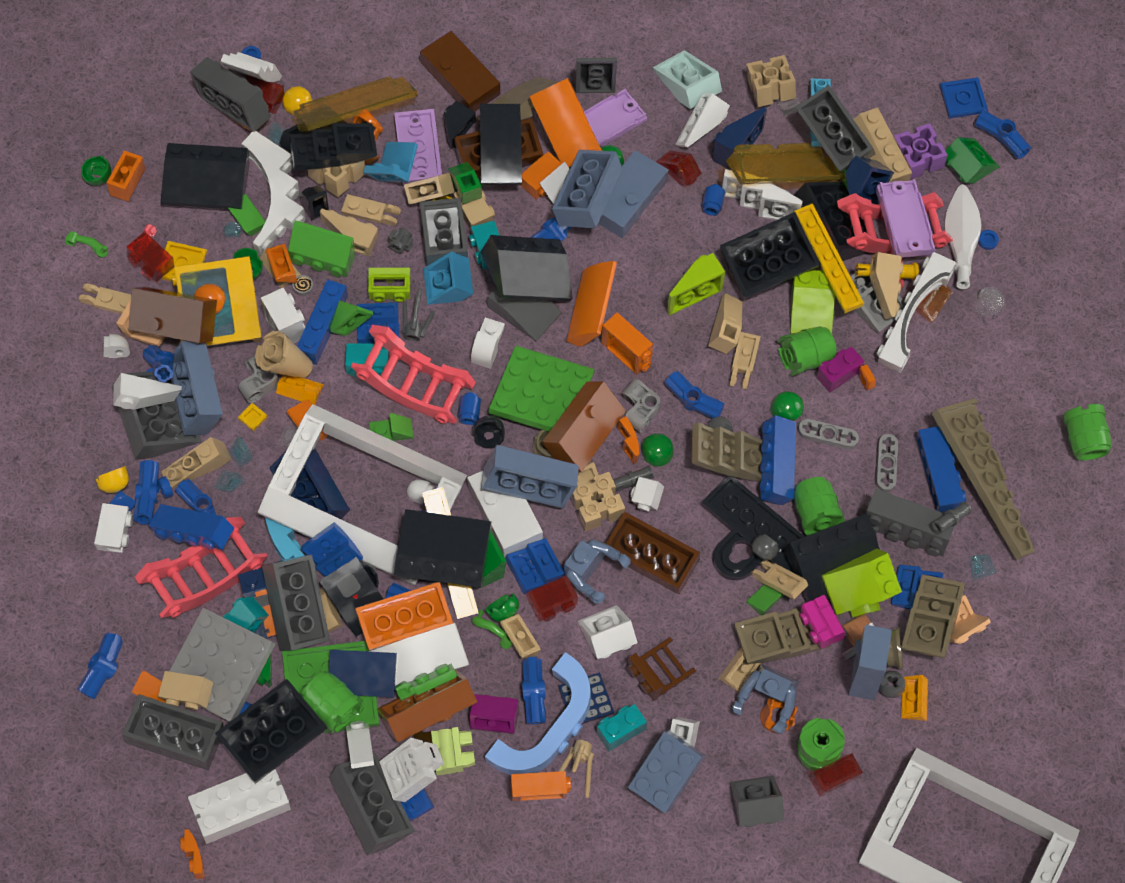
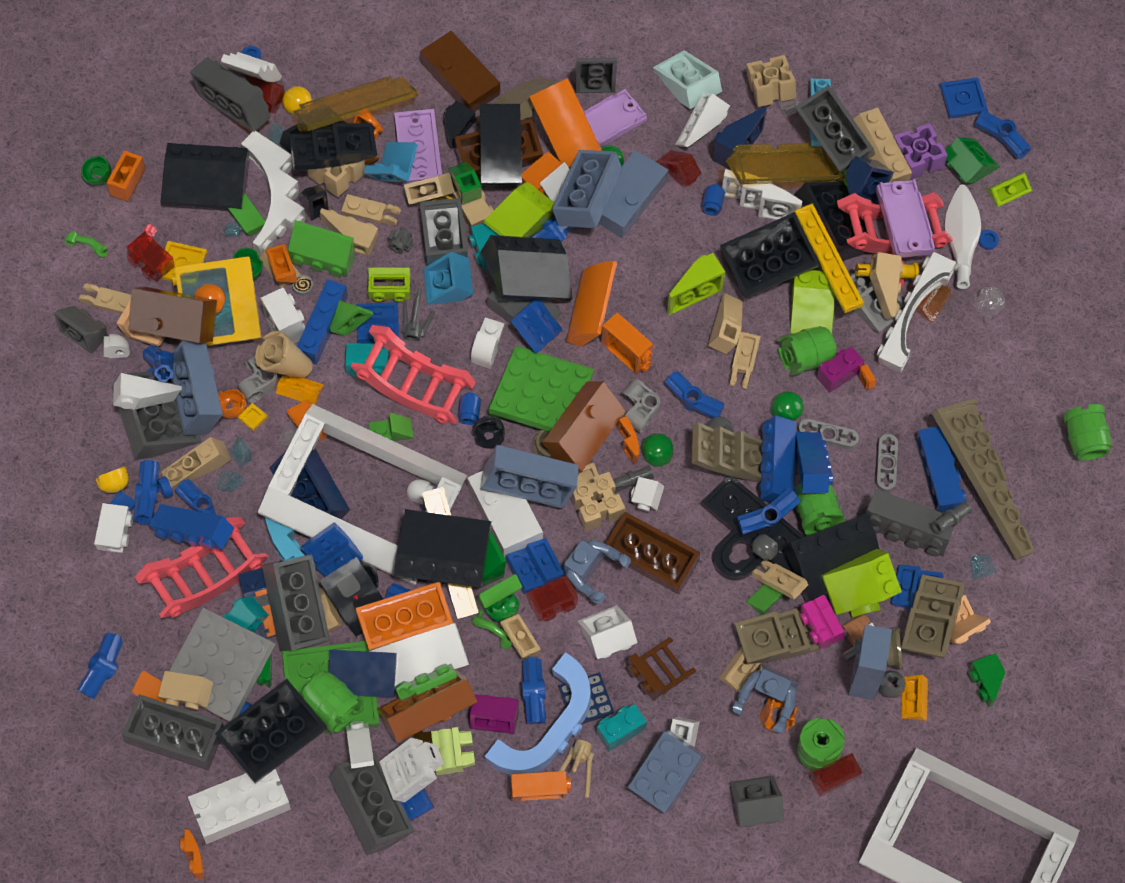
none -> dark grey slope [54,306,108,354]
none -> orange hair [218,389,247,419]
none -> bright green slope [477,574,522,608]
none -> lime slope [484,182,555,237]
none -> blue slope [510,299,563,353]
none -> blue piece [737,488,801,535]
none -> blue brick [795,432,833,493]
none -> green slope [968,653,1006,707]
none -> lime slope [986,173,1032,207]

